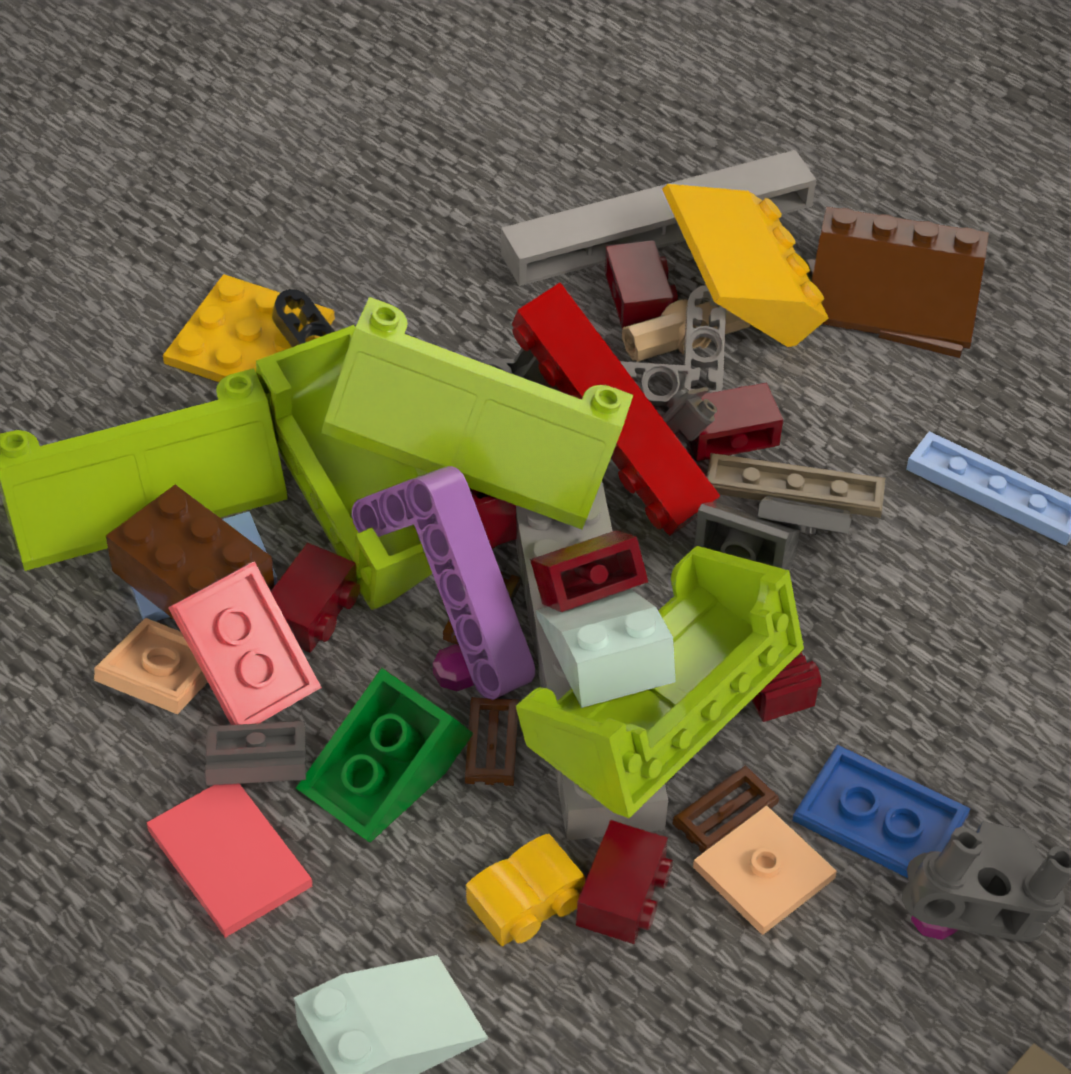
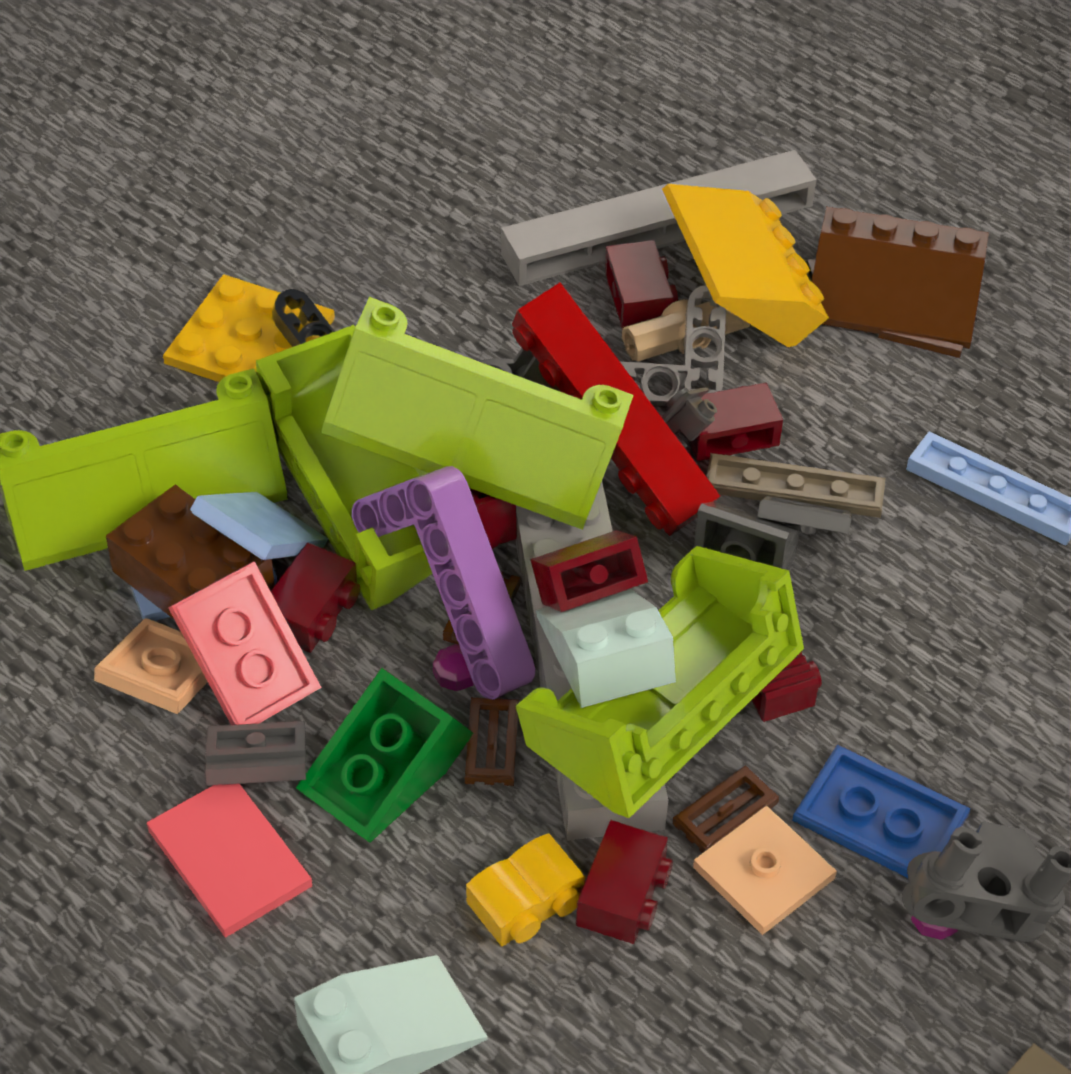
none -> light blue tile [190,492,328,560]

